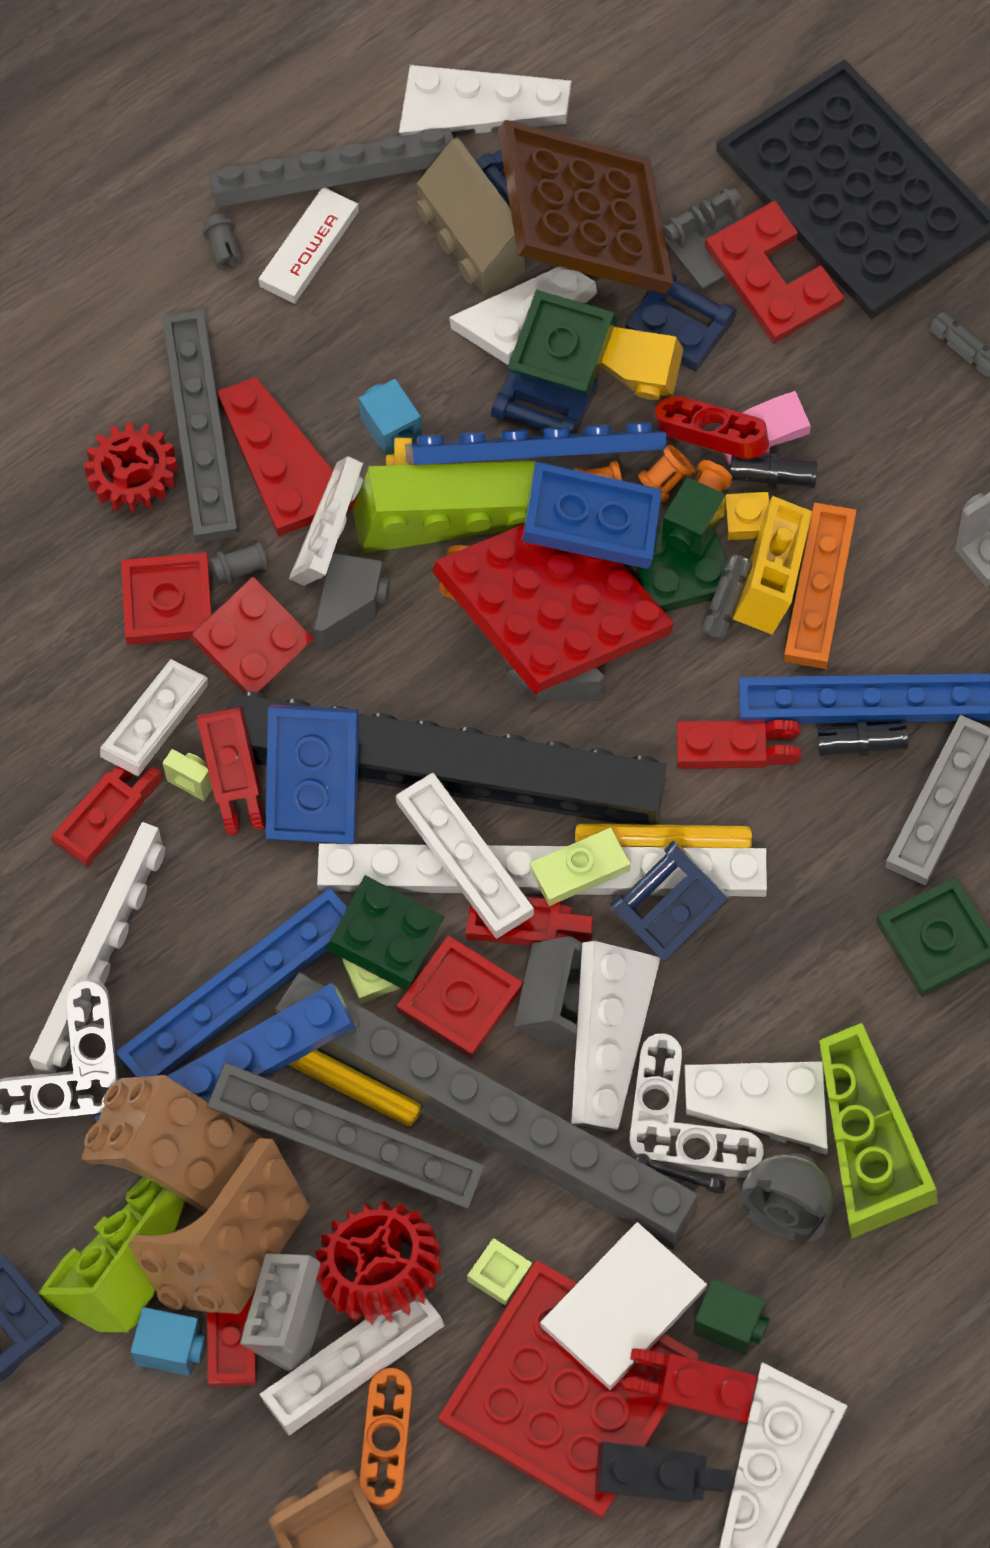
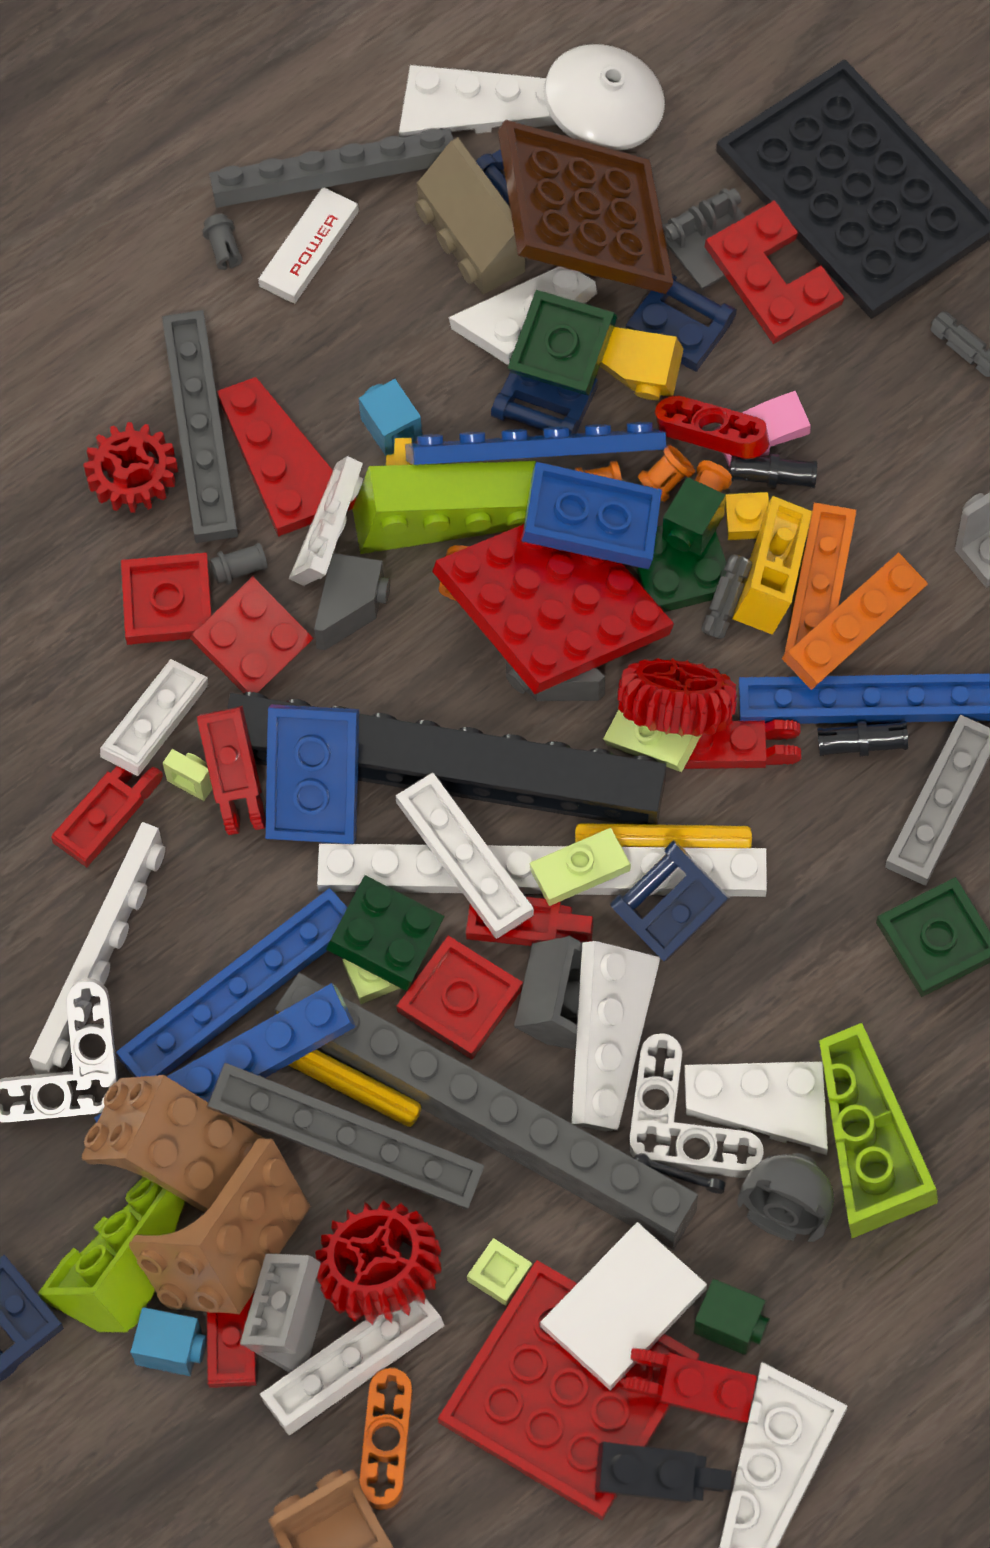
none -> white dish [544,44,665,151]
none -> yellowish green plate [603,710,702,772]
none -> red gear [617,658,737,737]
none -> orange plate [781,552,928,690]

